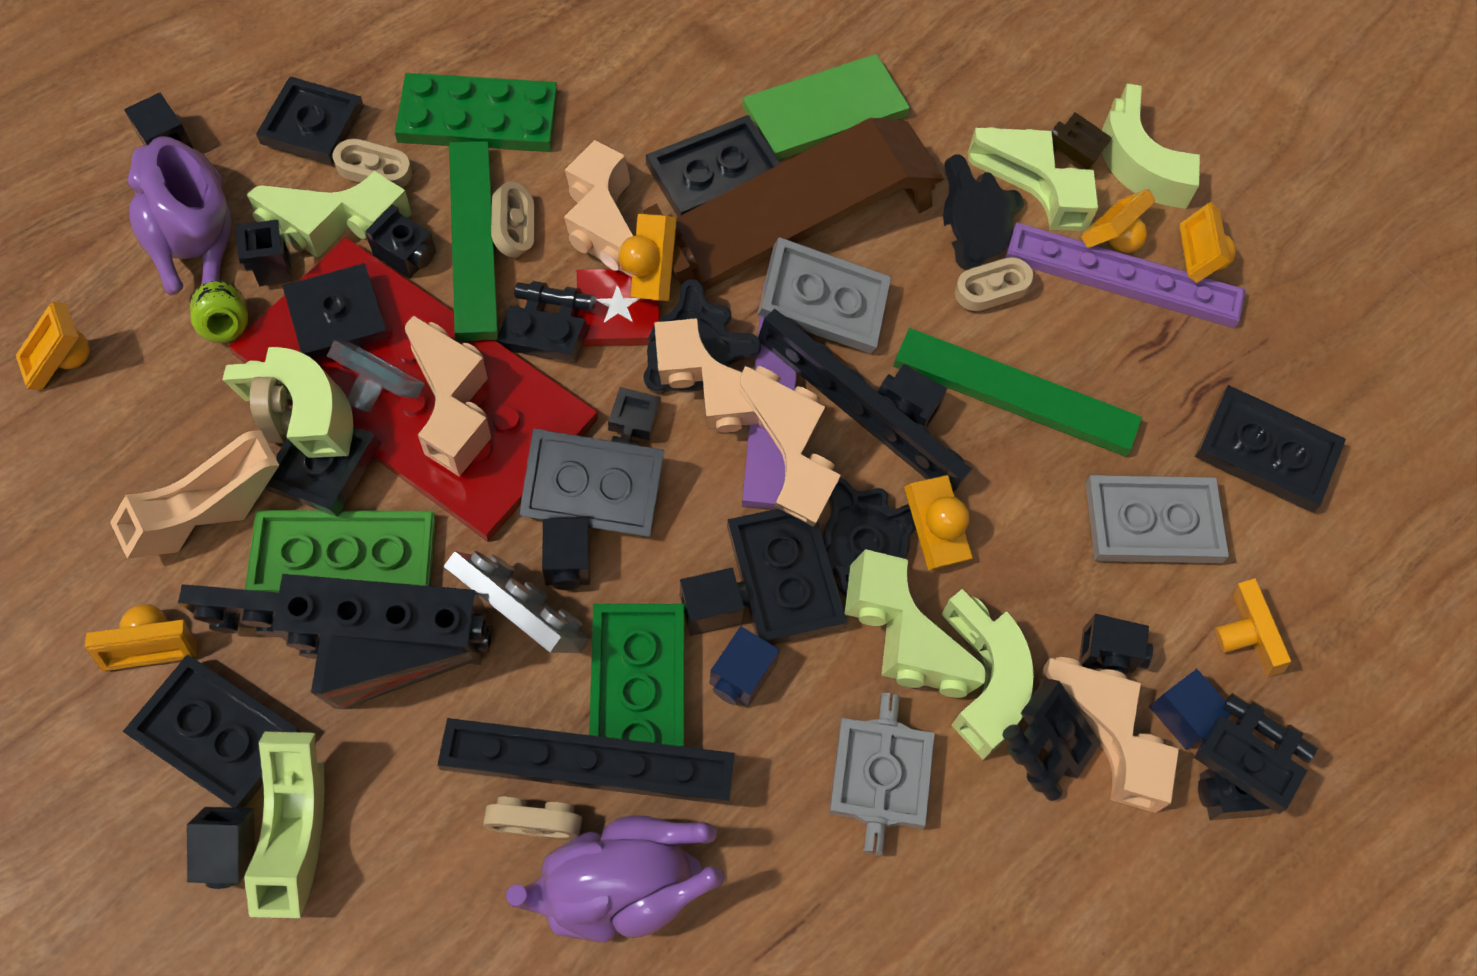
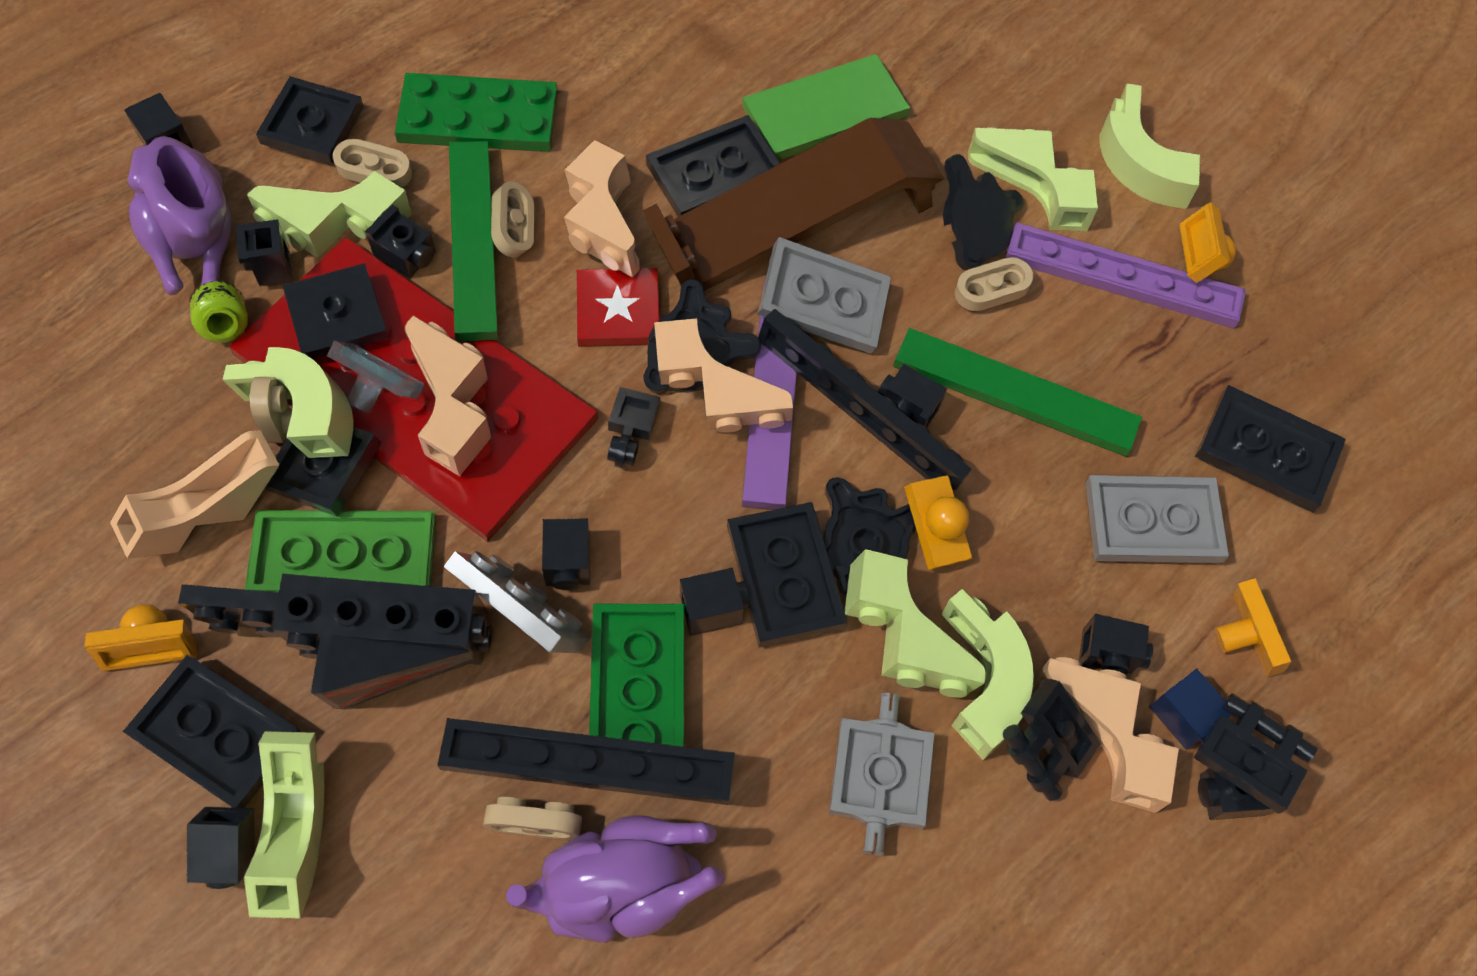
light orange tile [16,302,90,390] -> none
black plate [496,281,596,363] -> none
black plate [519,428,665,537] -> none
light orange tile [618,214,677,301] -> none
dark blue brick [709,626,780,708] -> none
light nougat arch [740,366,841,527] -> none
dark brown bracket [1052,112,1112,170] -> none
light orange tile [1081,189,1156,254] -> none

